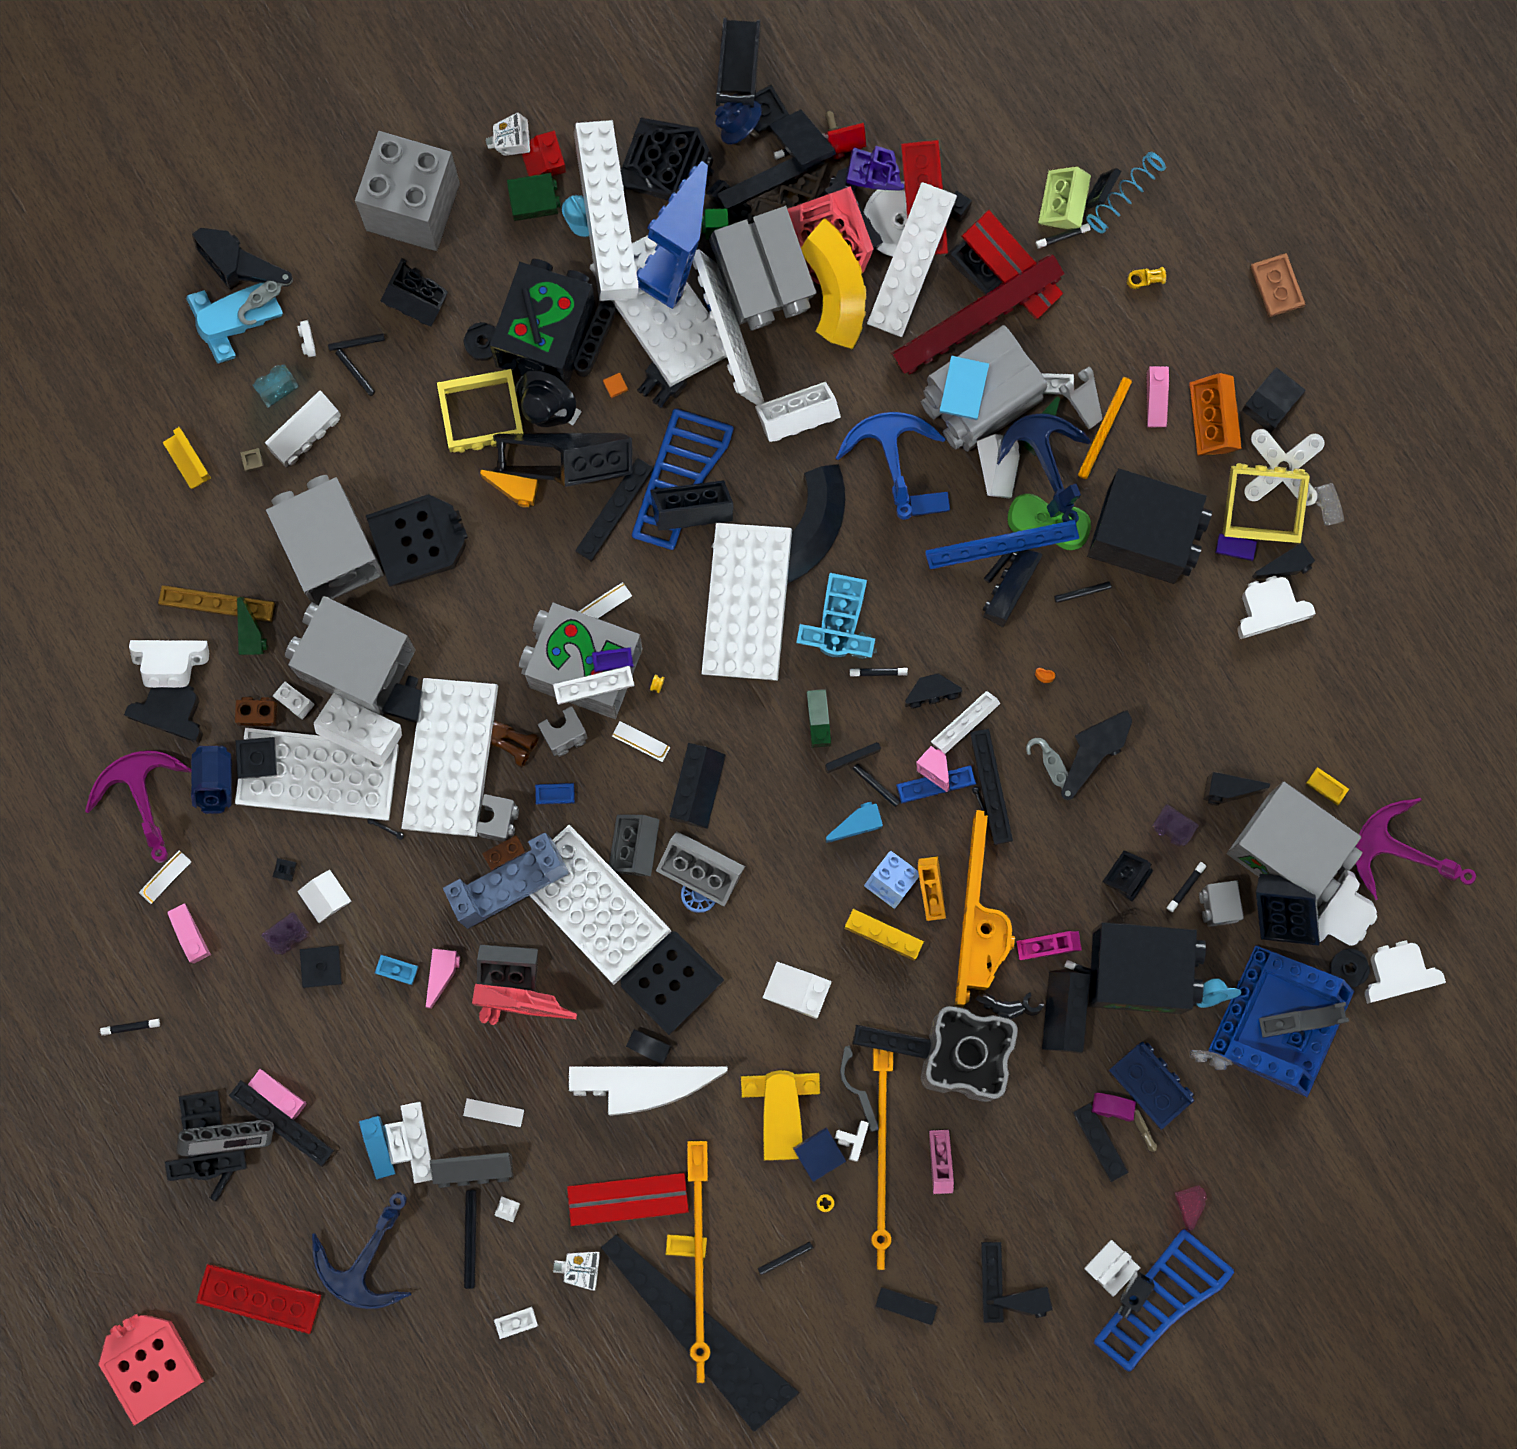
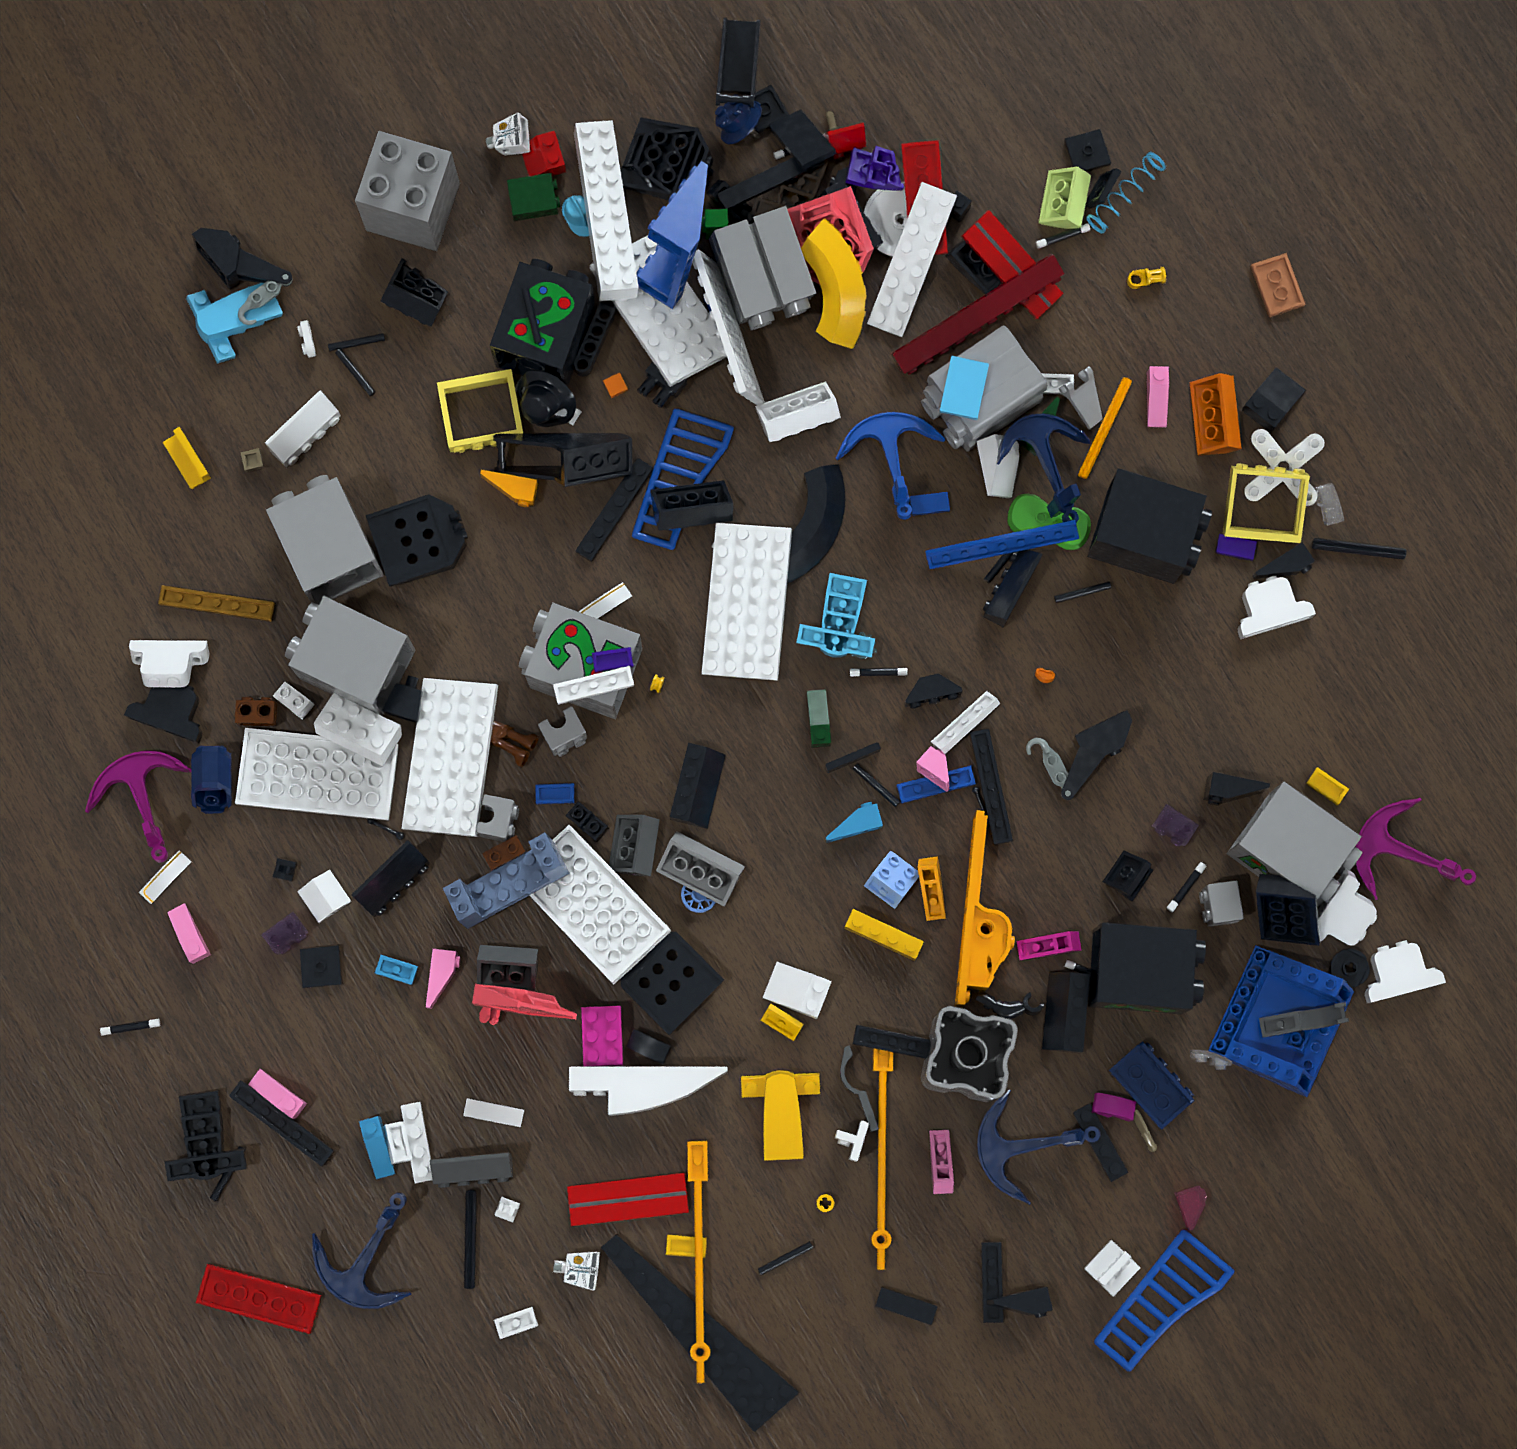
coral hinge [99,1314,204,1426] -> none
dark grey beam [177,1120,274,1156] -> none
black tile [235,737,277,779] -> none
dark green slope [237,597,268,655] -> none
clear light blue slope [252,364,299,408] -> none
black plate [463,322,496,361] -> none
white sticker [612,721,670,762] -> none
dark blue tile [793,1128,846,1182] -> none
black torso [1118,1270,1155,1319] -> none
medium azure piece [1196,978,1241,1008] -> none
none -> black slope [351,840,430,917]
none -> black slope [565,801,609,842]
none -> dark pink brick [581,1006,624,1067]
none -> yellow plate [761,1004,804,1041]
none -> dark blue piece [977,1089,1101,1205]
none -> black plate [1064,129,1111,172]
none -> black axle [1312,538,1407,559]

